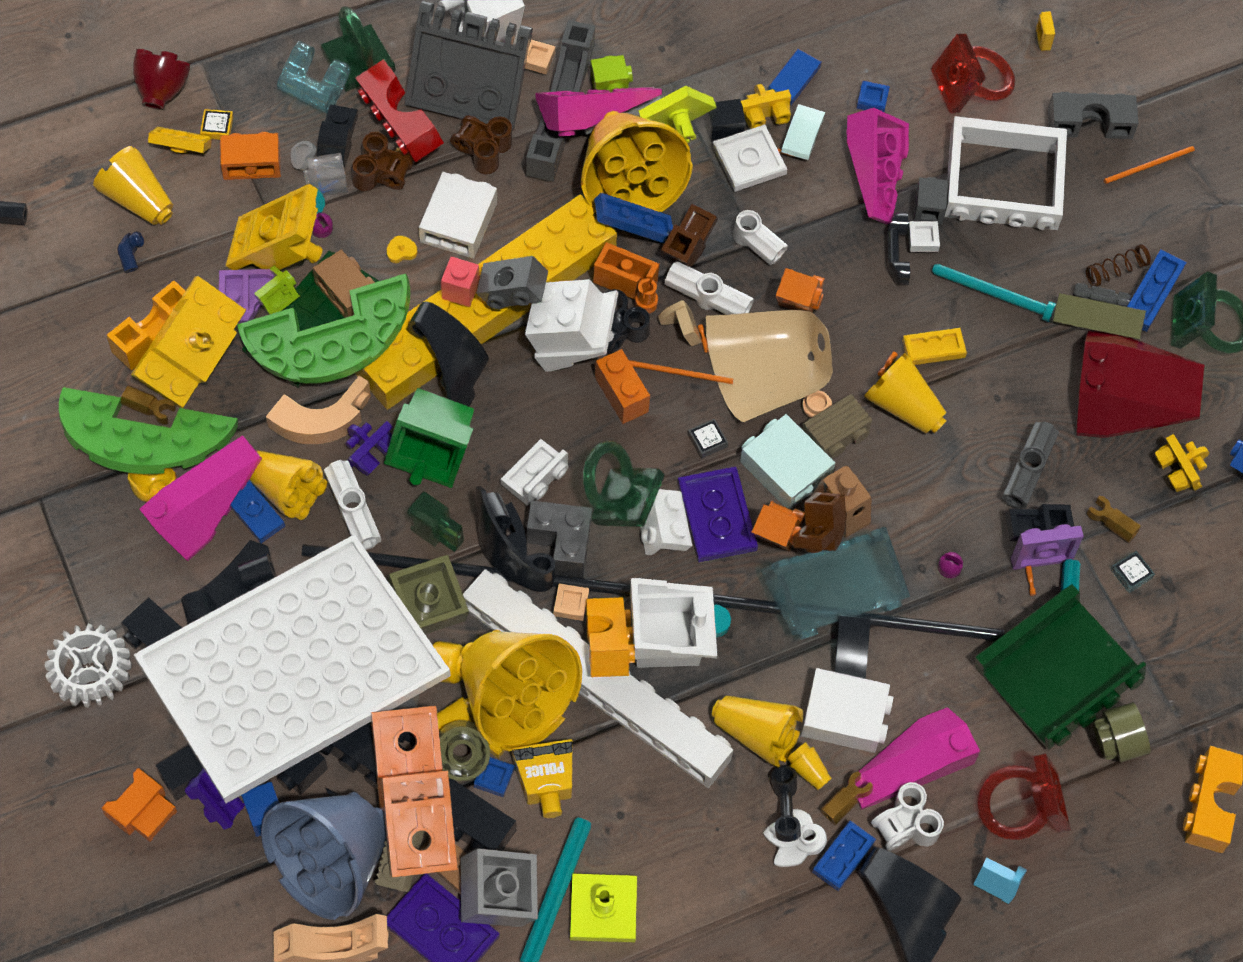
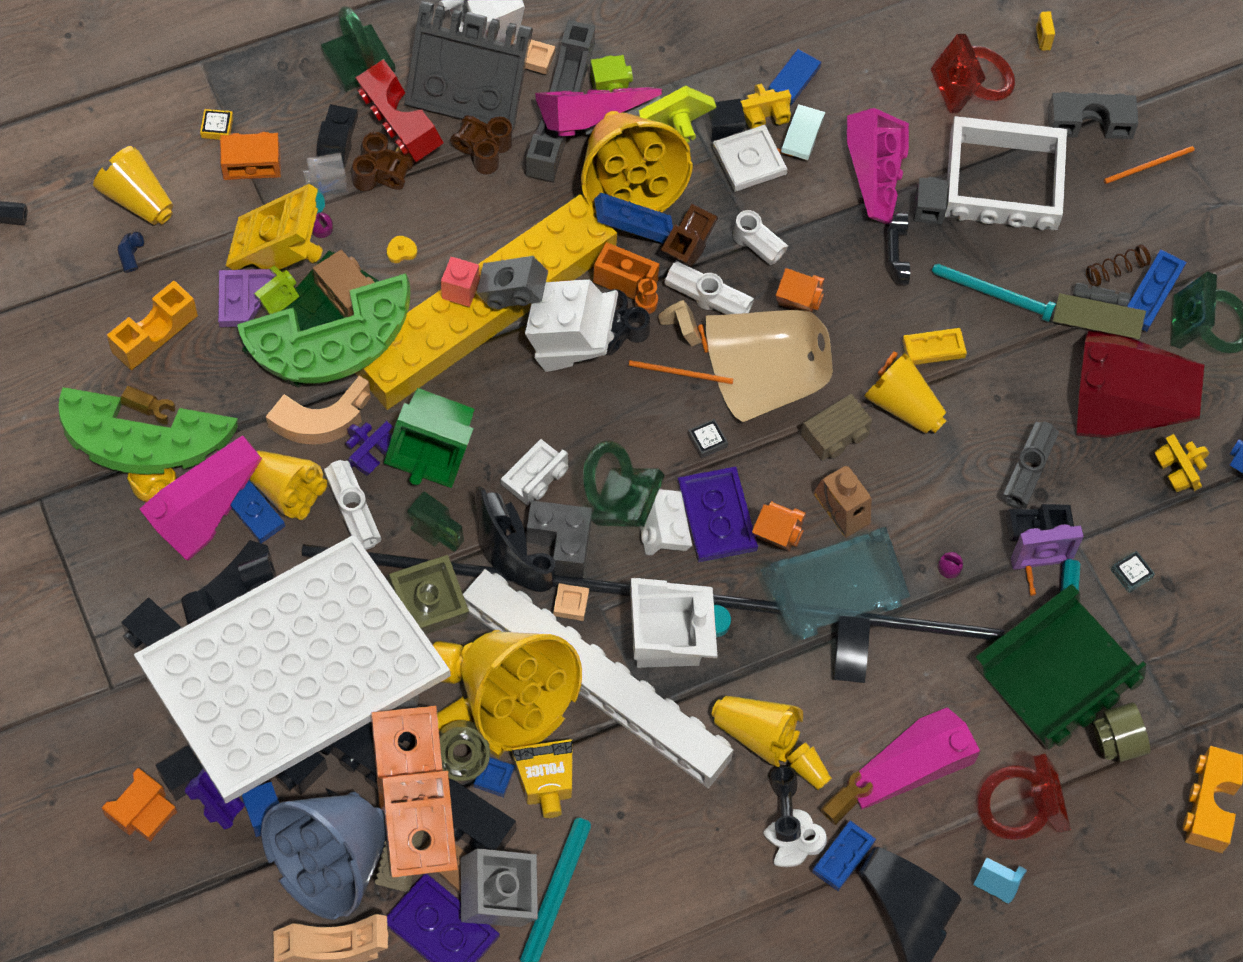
white gear [45,623,132,708] -> none
yellow brick [131,276,246,408] -> none
dark red piece [133,49,190,109] -> none
yellow plate [148,127,212,153] -> none
clear light blue connector [277,41,351,114] -> none
light grey piece [290,141,317,171] -> none
black panel [408,302,489,407] -> none
white brick [419,172,497,259] -> none
neon yellow tile [570,874,637,943] -> none
light orange arch [586,597,635,677] -> none
orange brick [595,349,650,424] -> none
light aqua brick [740,414,835,509] -> none
reddish brown brick [793,492,846,553] -> none
white brick [801,668,894,753] -> none
light nougat plate [802,390,832,418] -> none
blue tile [856,81,890,112] -> none
white piece [871,782,944,850] -> none
white plate [908,221,940,252] -> none
pearl gold bar [1087,495,1141,543] -> none

